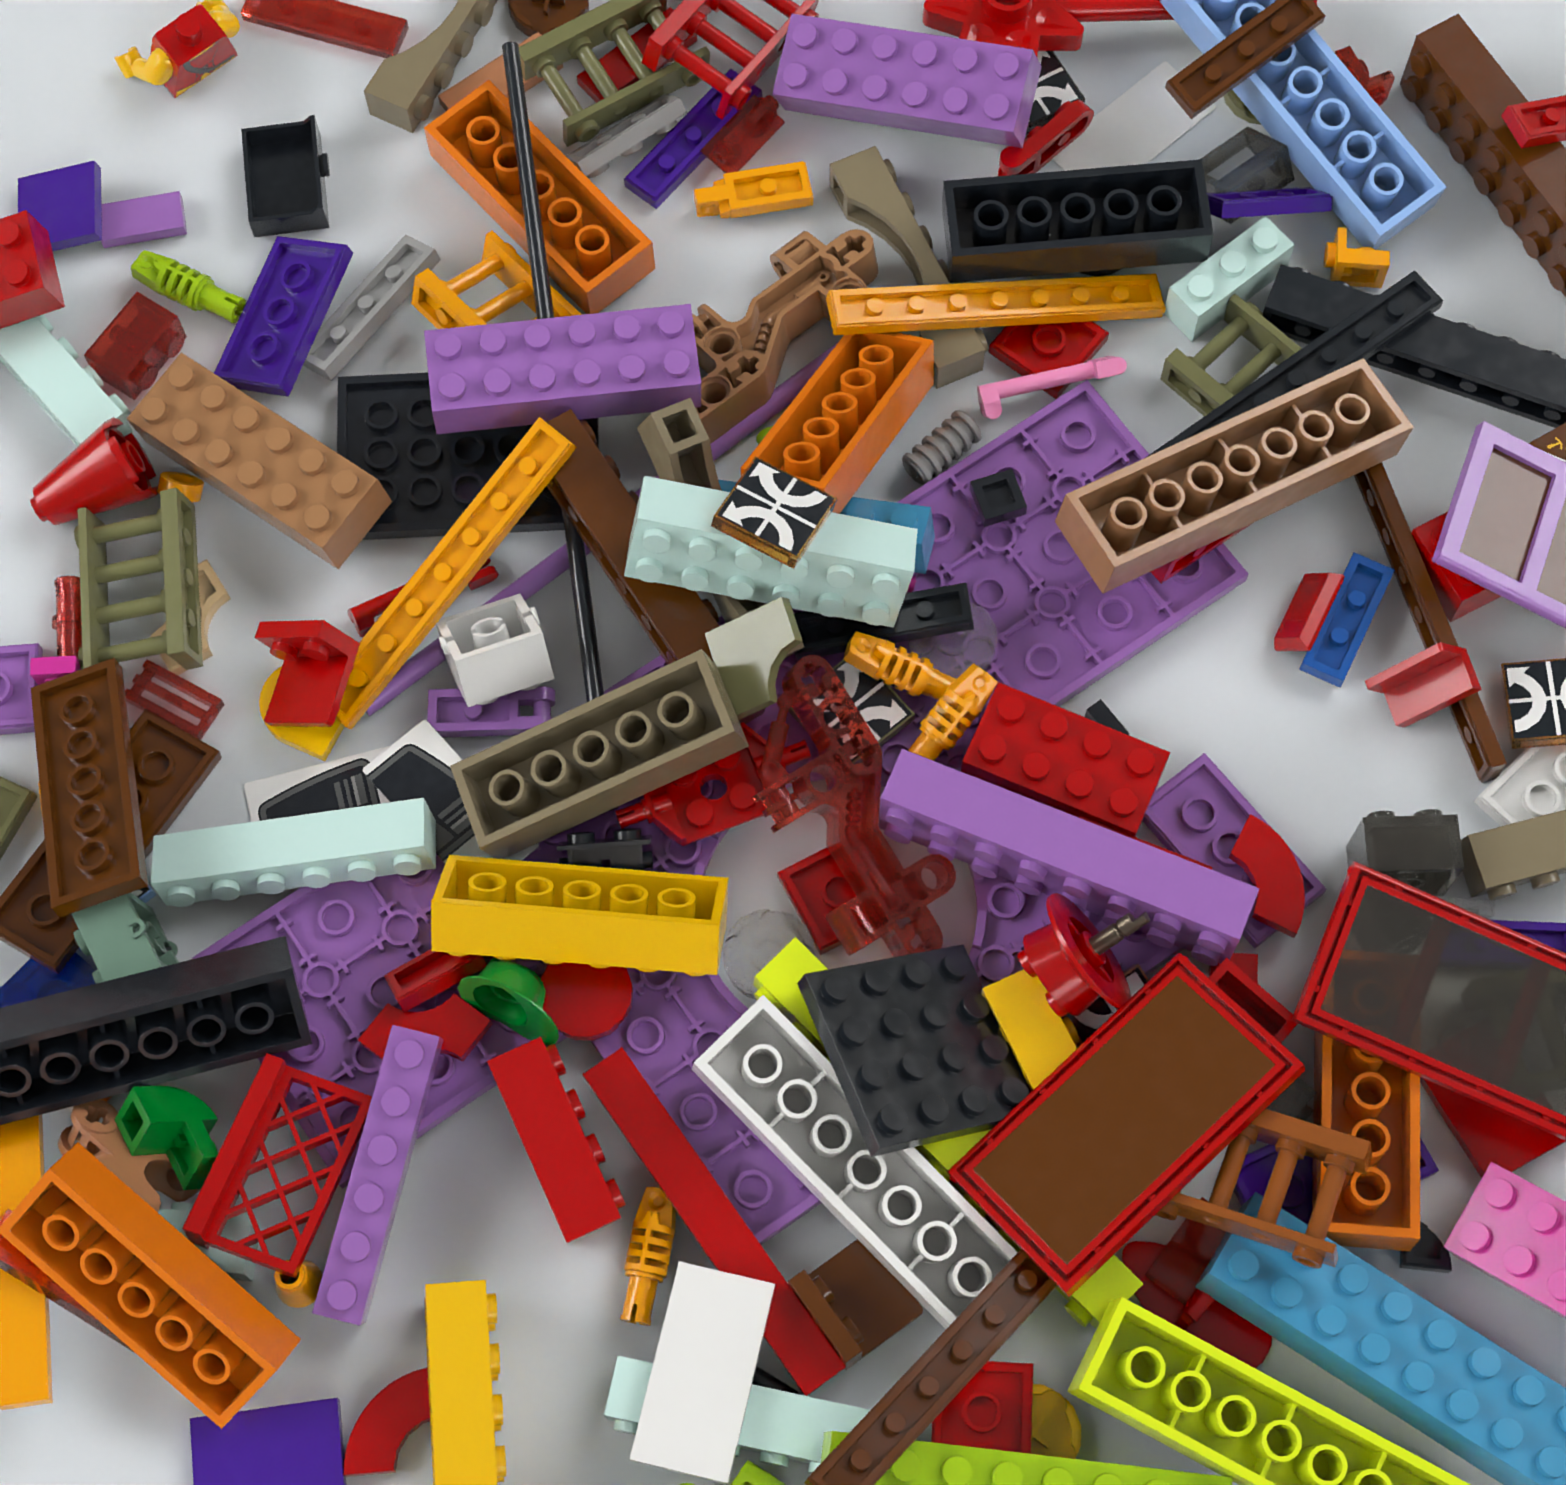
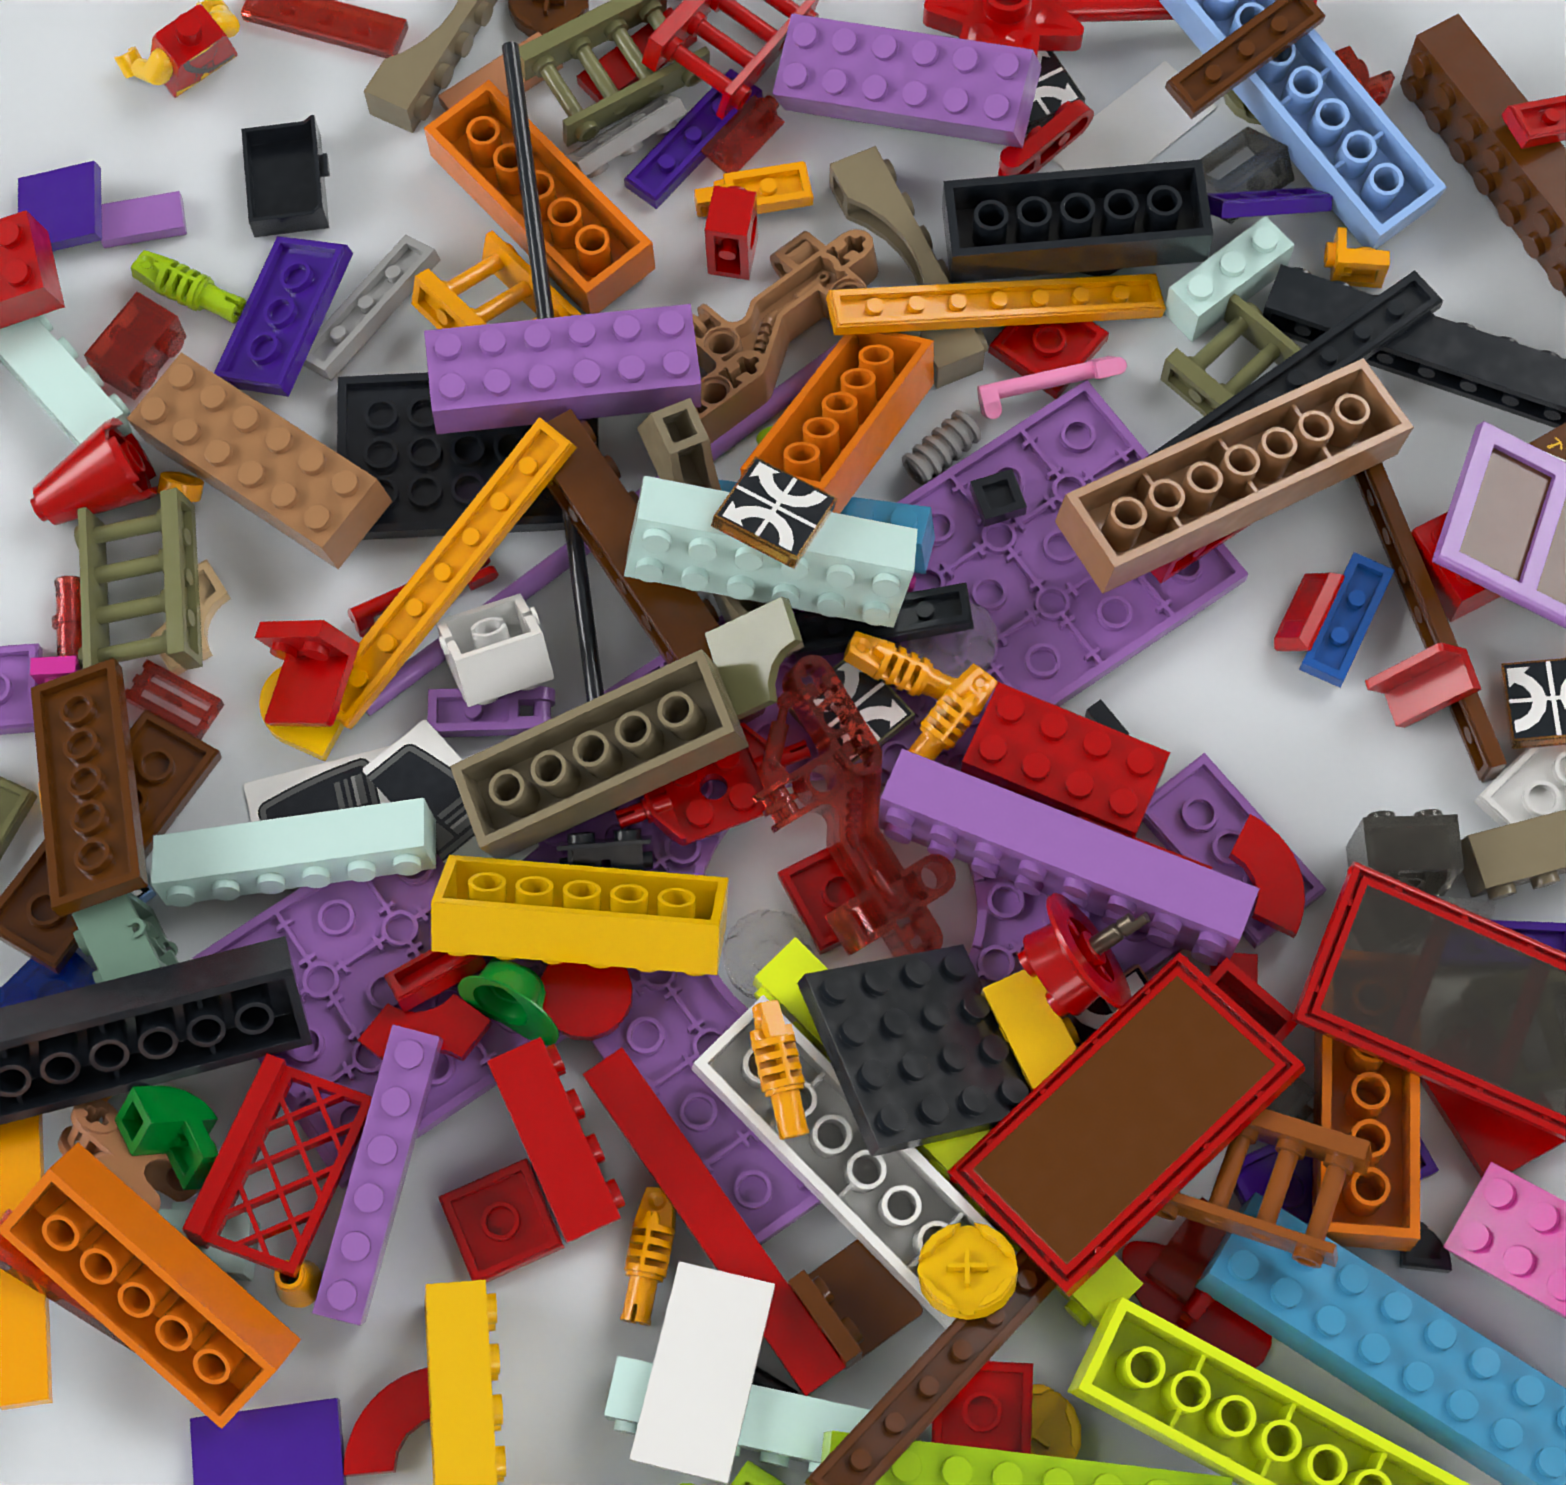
none -> red tile [438,1158,565,1283]
none -> red brick [704,186,758,280]
none -> light orange hinge [749,1000,809,1140]
none -> yellow tile [917,1223,1018,1320]

